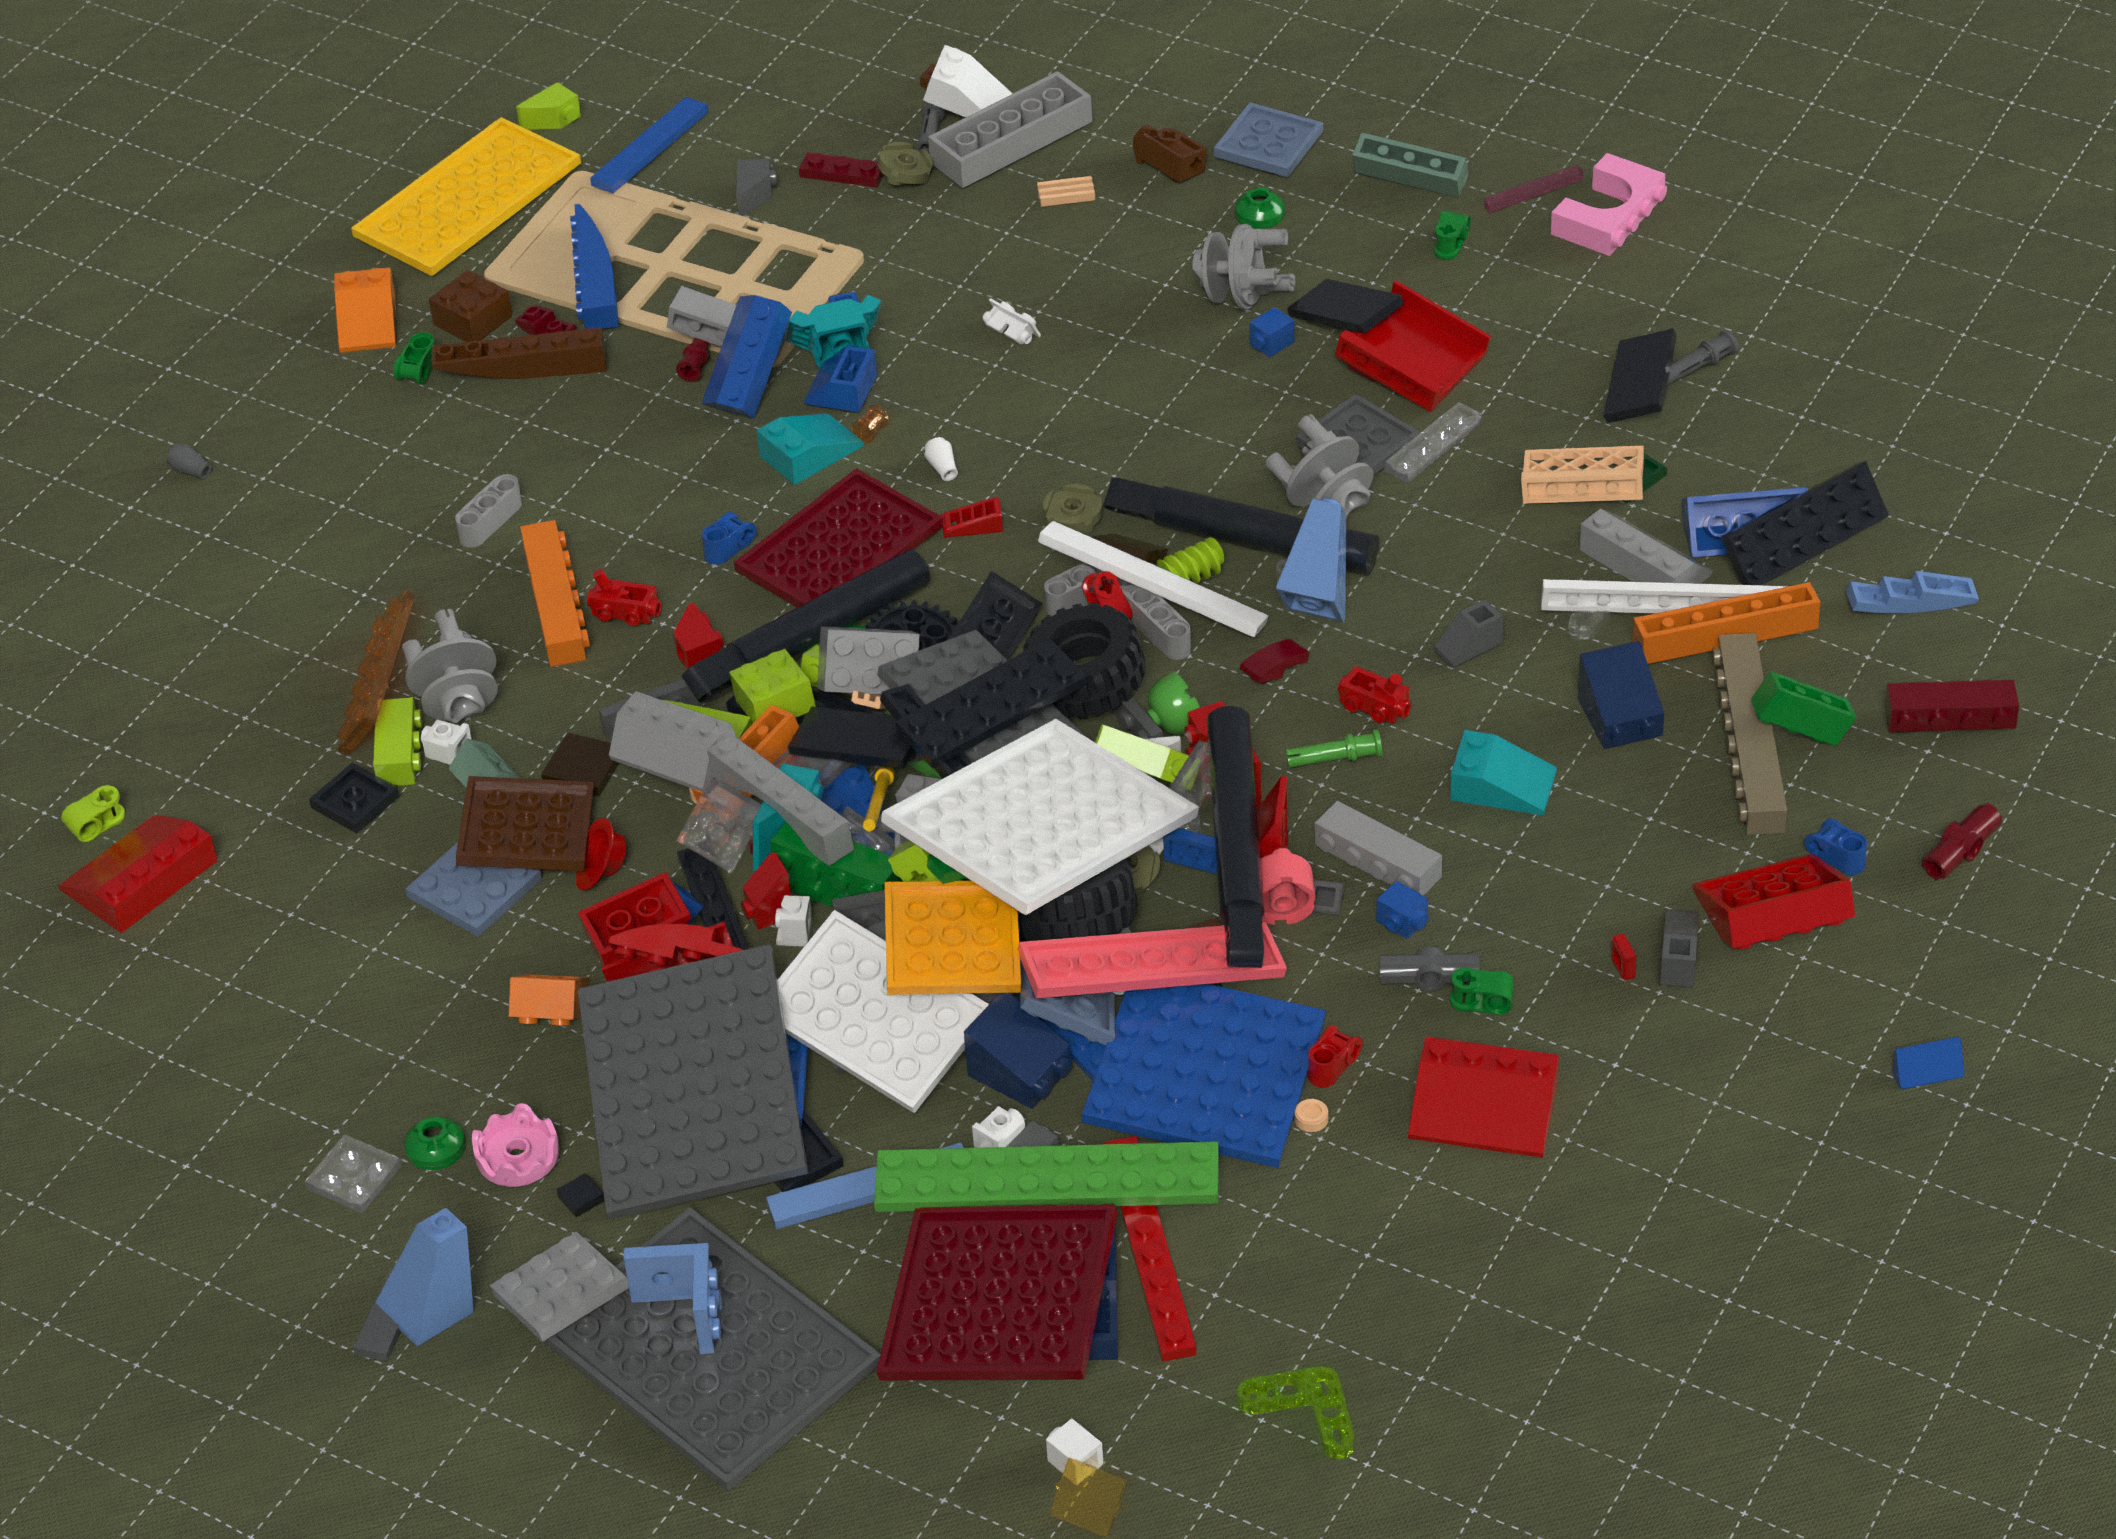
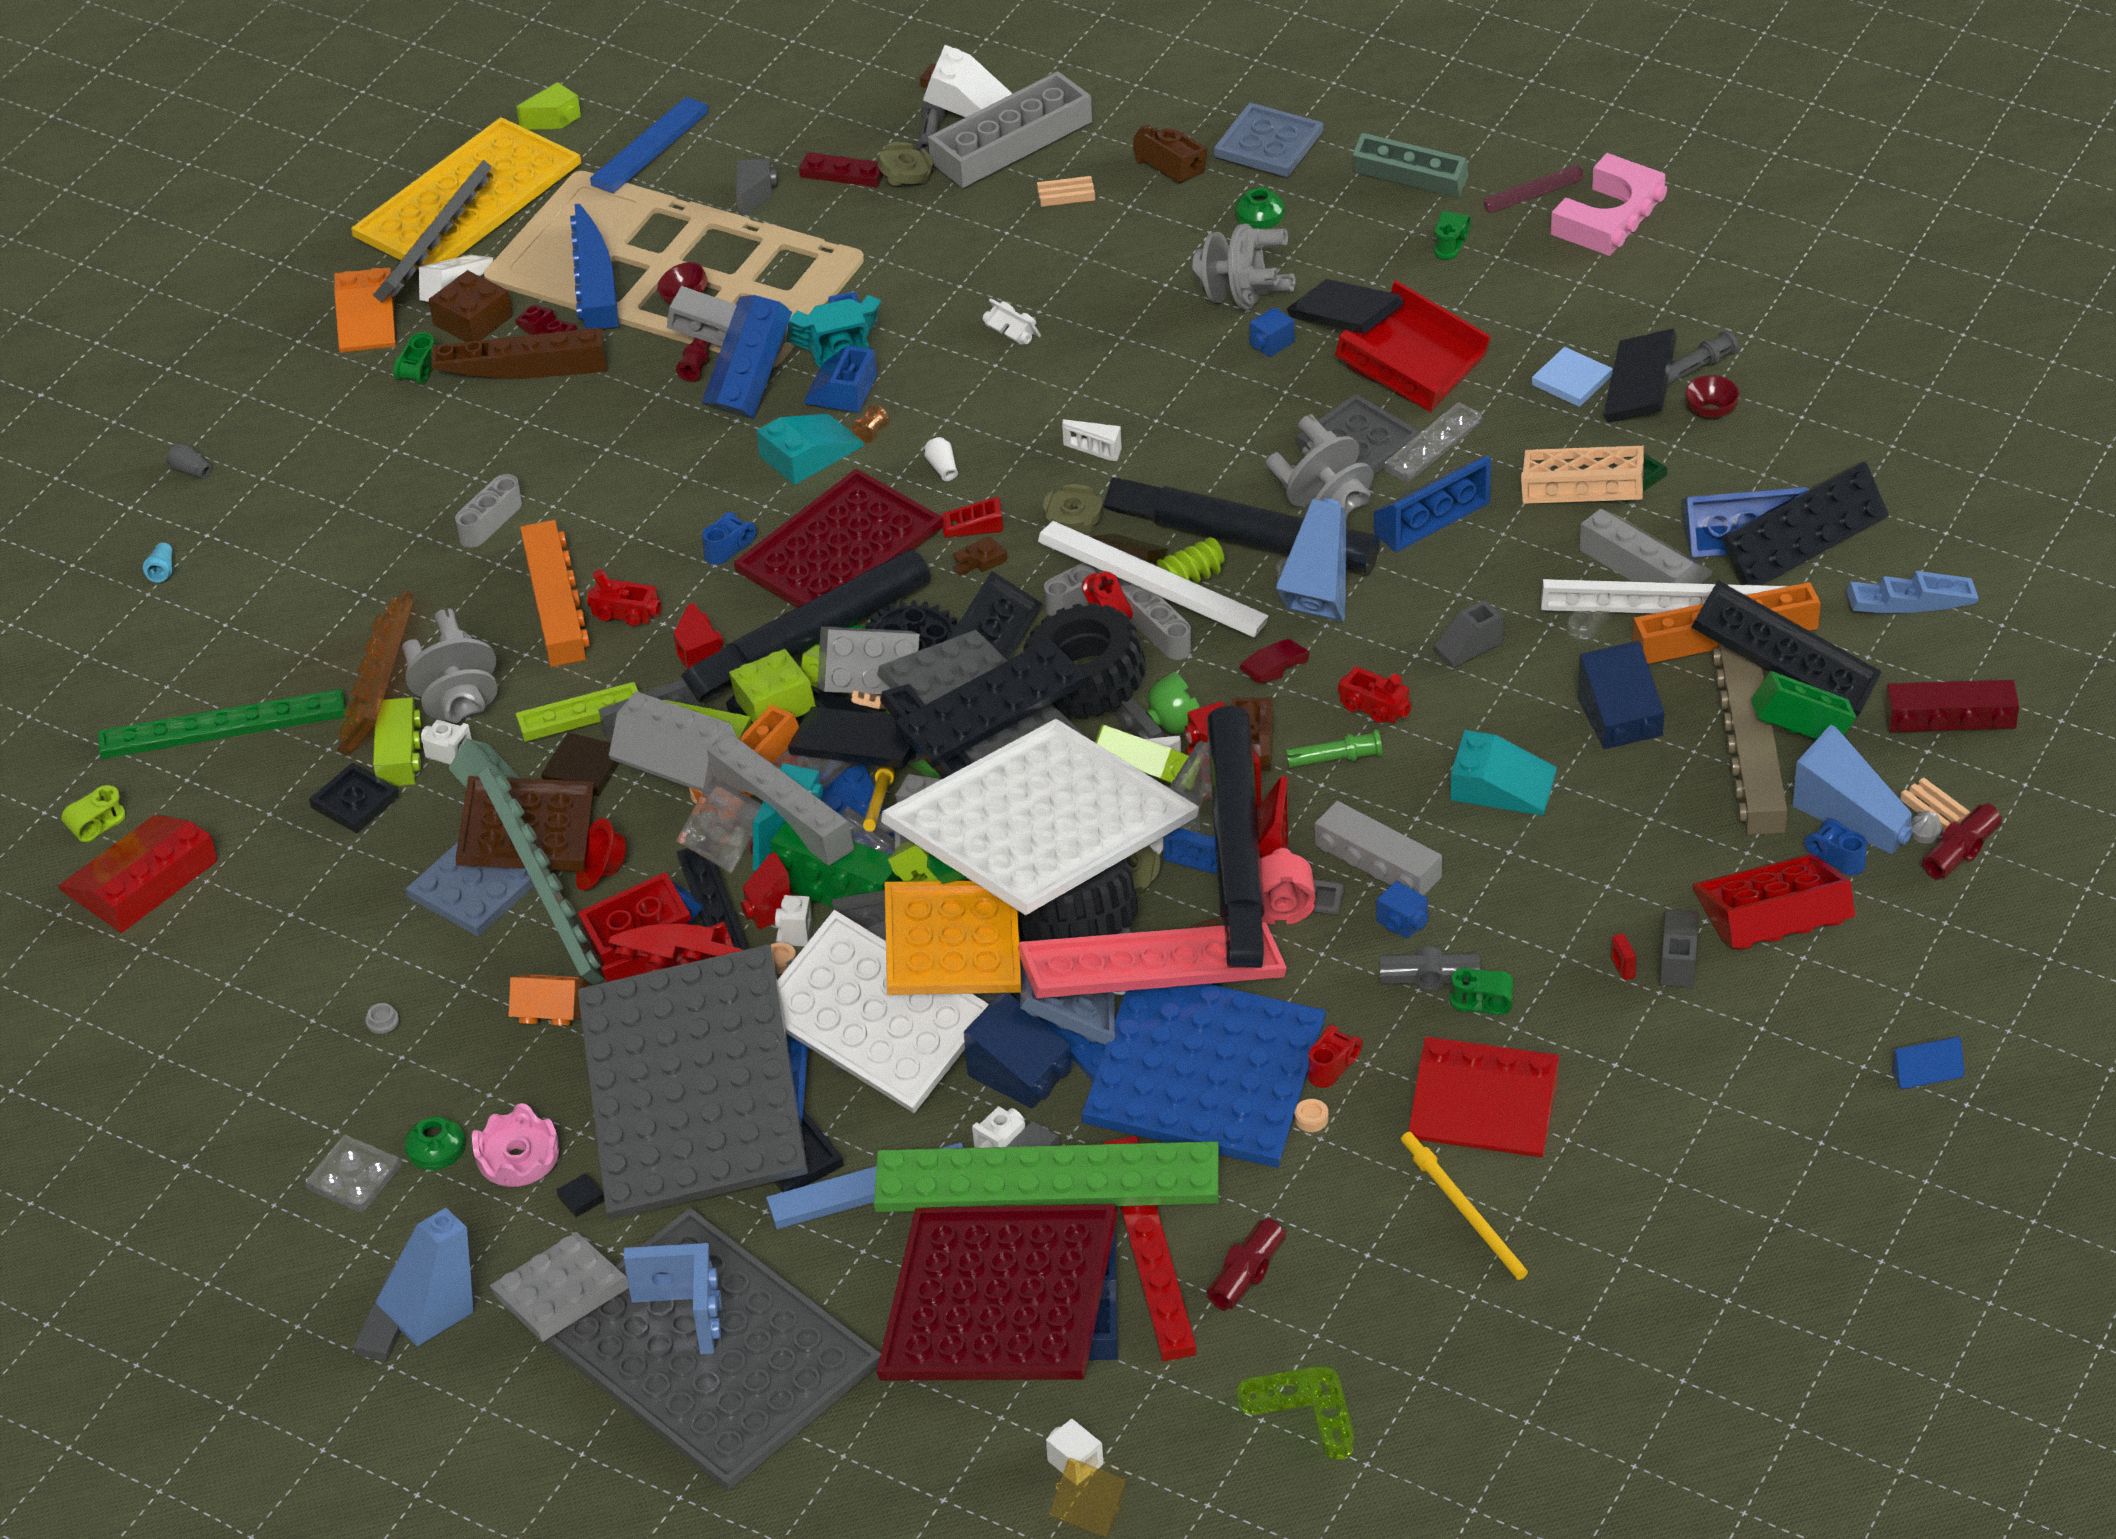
none -> green tile [98,689,347,759]
none -> medium azure cone [143,543,172,583]
none -> light grey plate [365,1003,399,1034]
none -> dark grey plate [373,160,492,302]
none -> white slope [419,255,493,302]
none -> sand green plate [478,768,604,985]
none -> lime plate [516,682,638,742]
none -> dark red piece [657,262,708,304]
none -> light nougat tile [771,942,796,974]
none -> reddish brown plate [953,536,1007,576]
none -> white slope [1062,419,1122,461]
none -> dark red piece [1207,1217,1286,1311]
none -> reddish brown piece [1231,697,1274,771]
none -> blue slope [1374,456,1491,553]
none -> yellow bar [1401,1132,1528,1280]
none -> light blue tile [1532,347,1613,407]
none -> dark red piece [1685,375,1739,419]
none -> black plate [1691,580,1882,720]
none -> medium blue slope [1793,725,1913,855]
none -> light nougat tile [1900,778,1970,832]
none -> light grey plate [1910,810,1942,843]

